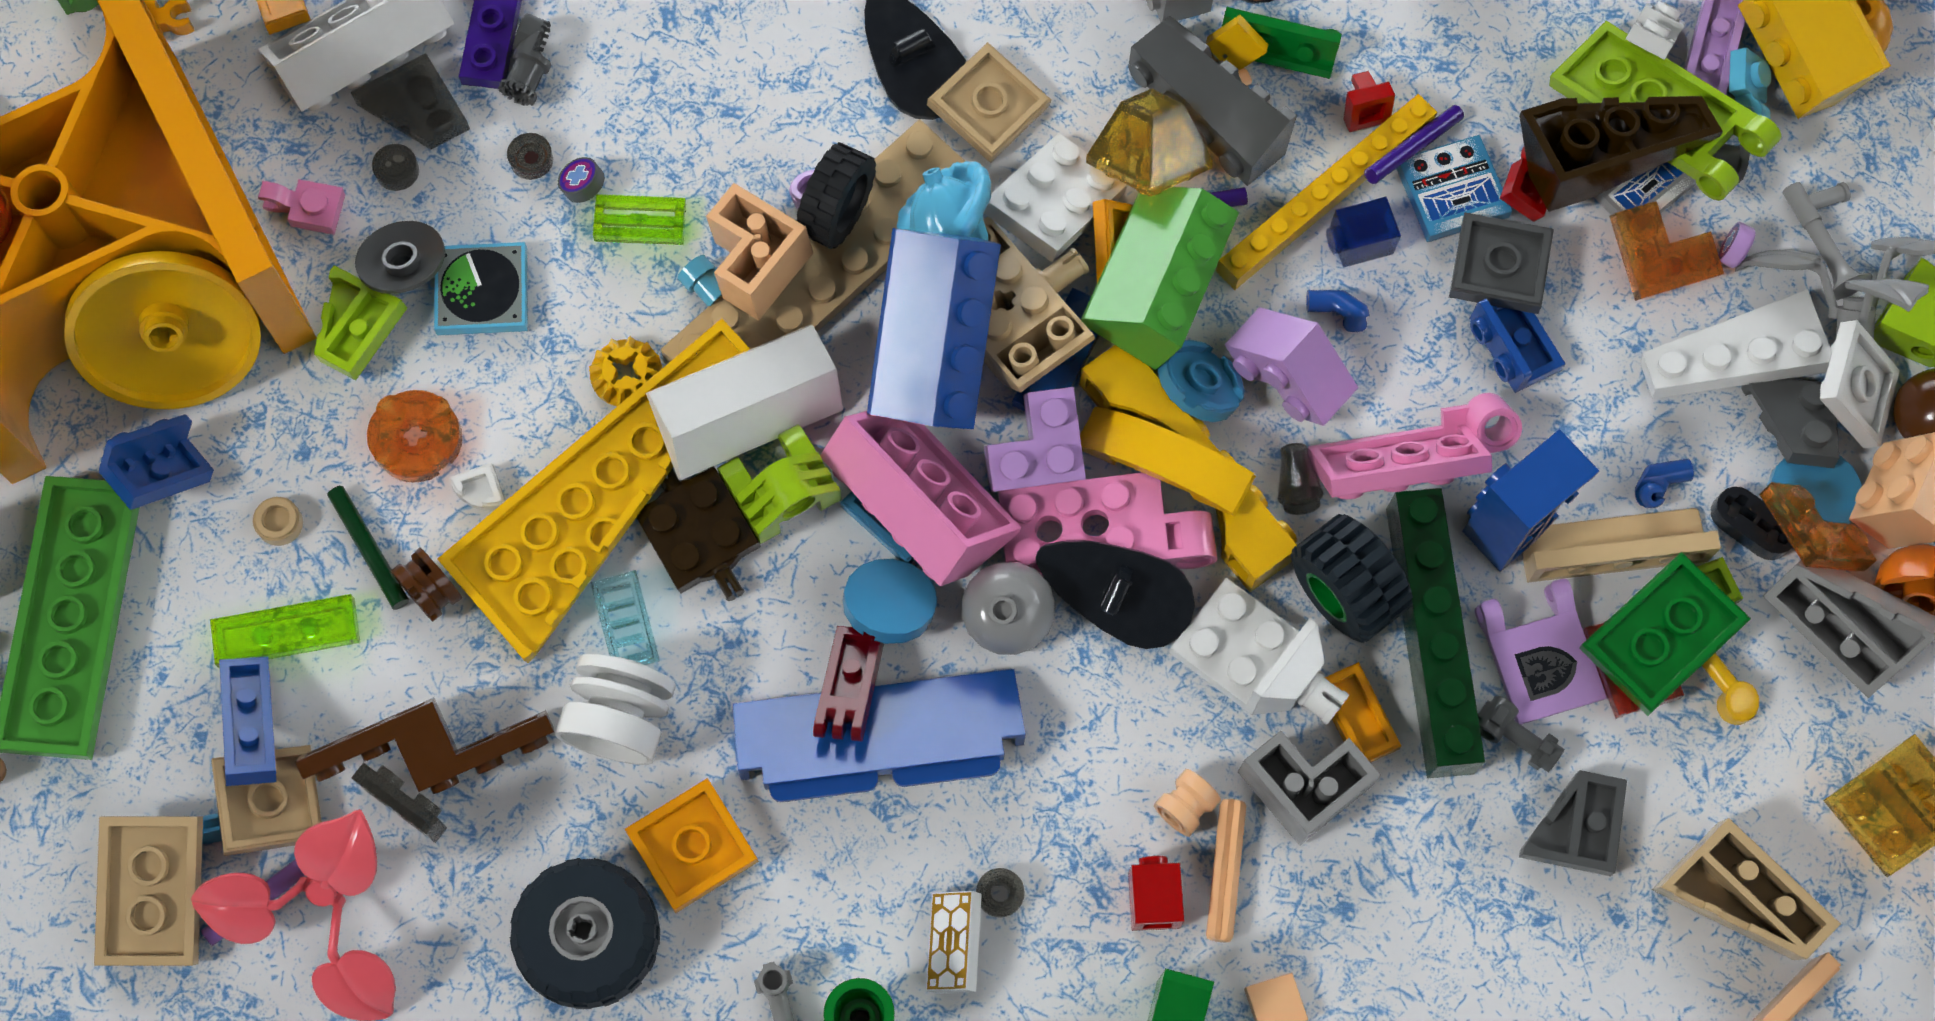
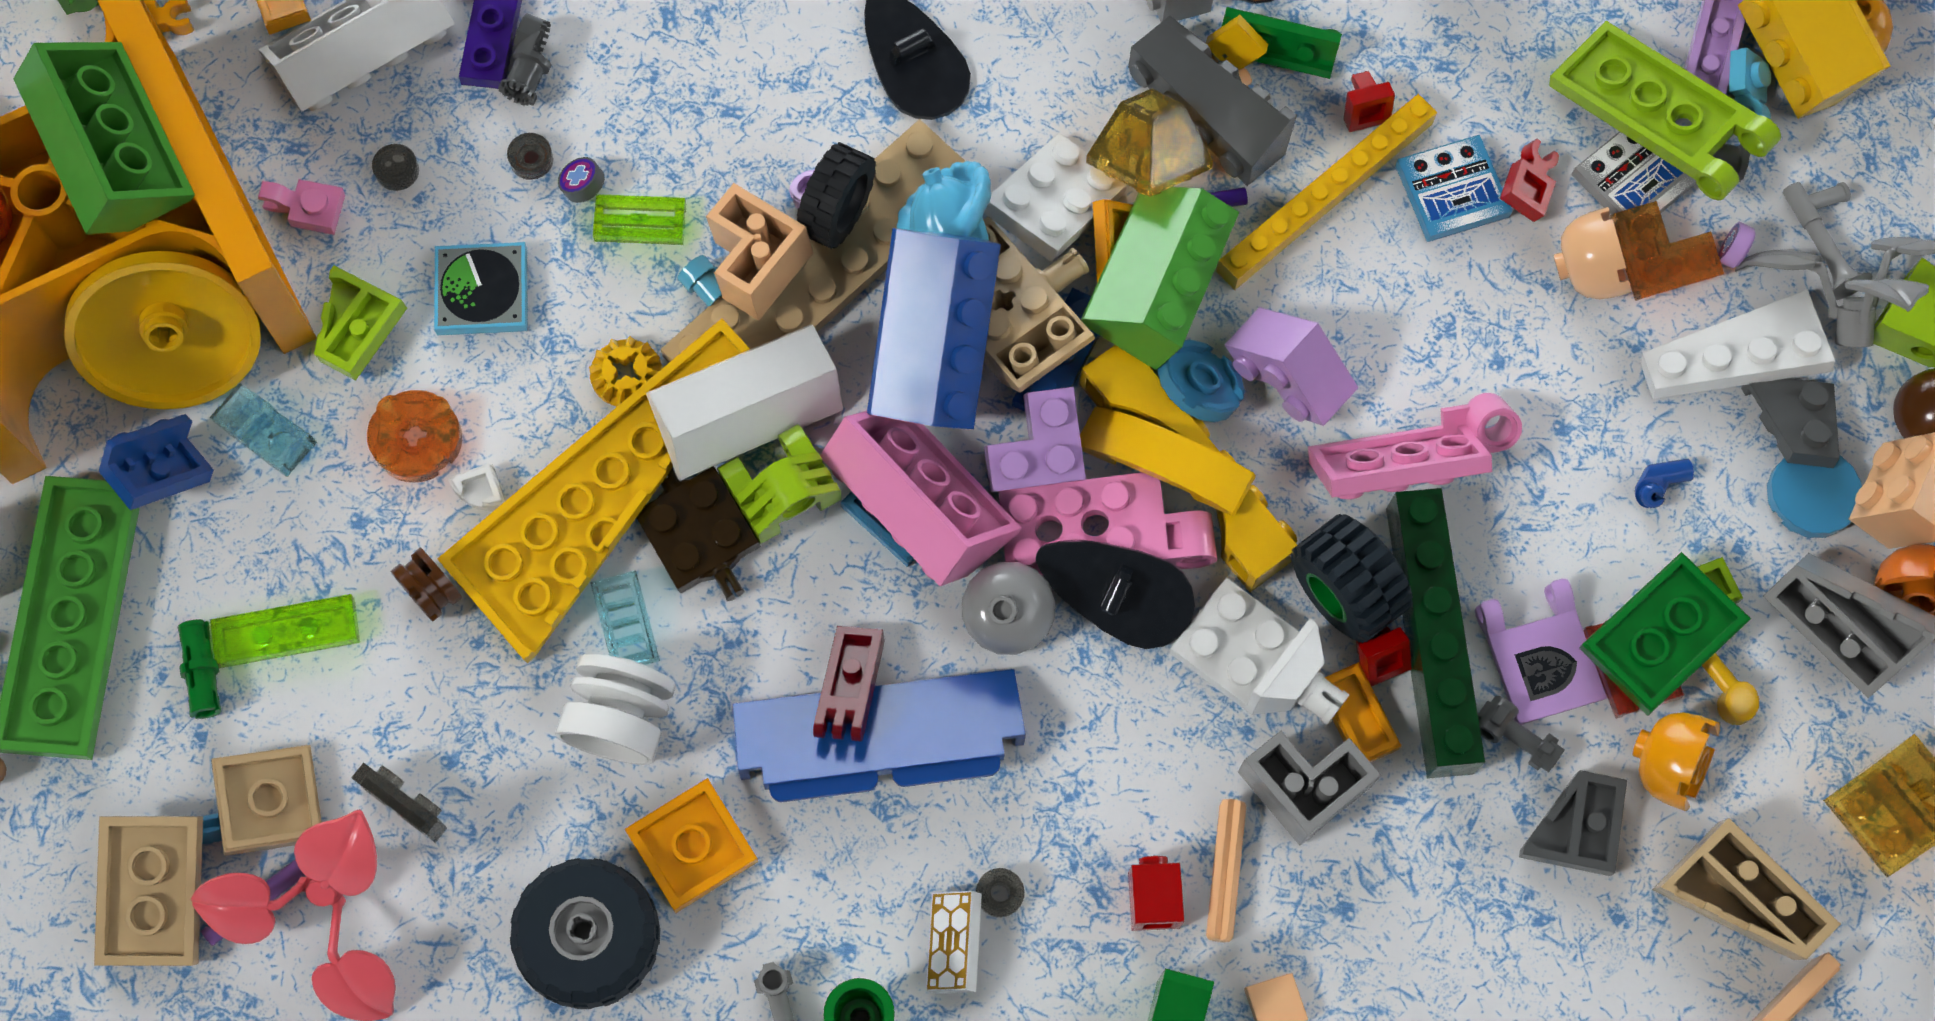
blue plate [219,656,277,786] -> none
tan tile [253,497,303,546] -> none
reddish brown bracket [295,697,554,794] -> none
dark green bar [327,486,409,610] -> none
clear smoke wing [350,53,470,149] -> none
dark grey dish [355,221,445,294] -> none
dark azure tile [842,559,937,644] -> none
tan tile [927,42,1052,163] -> none
light nougat wheel [1154,769,1221,837] -> none
clear smoke cone [1277,443,1324,515] -> none
blue arm [1306,290,1370,332] -> none
clear blue brick [1326,197,1401,268] -> none
dark purple bar [1364,105,1464,184] -> none
dark grey tile [1449,212,1554,314] -> none
blue wedge [1462,429,1599,572] -> none
blue bracket [1469,298,1565,393] -> none
dark brown wedge [1519,96,1723,212] -> none
tan panel [1522,508,1721,583] -> none
white slope [1625,0,1686,60] -> none
black beam [1711,487,1797,560] -> none
clear orange plate [1759,482,1877,572] -> none
white plate [1820,320,1900,448] -> none
none -> bright green slope [13,42,195,234]
none -> green pin [178,619,222,719]
none -> clear light blue slope [210,383,317,477]
none -> red tile [1356,627,1412,687]
none -> light nougat cylinder [1553,207,1631,300]
none -> light orange cylinder [1632,712,1720,811]

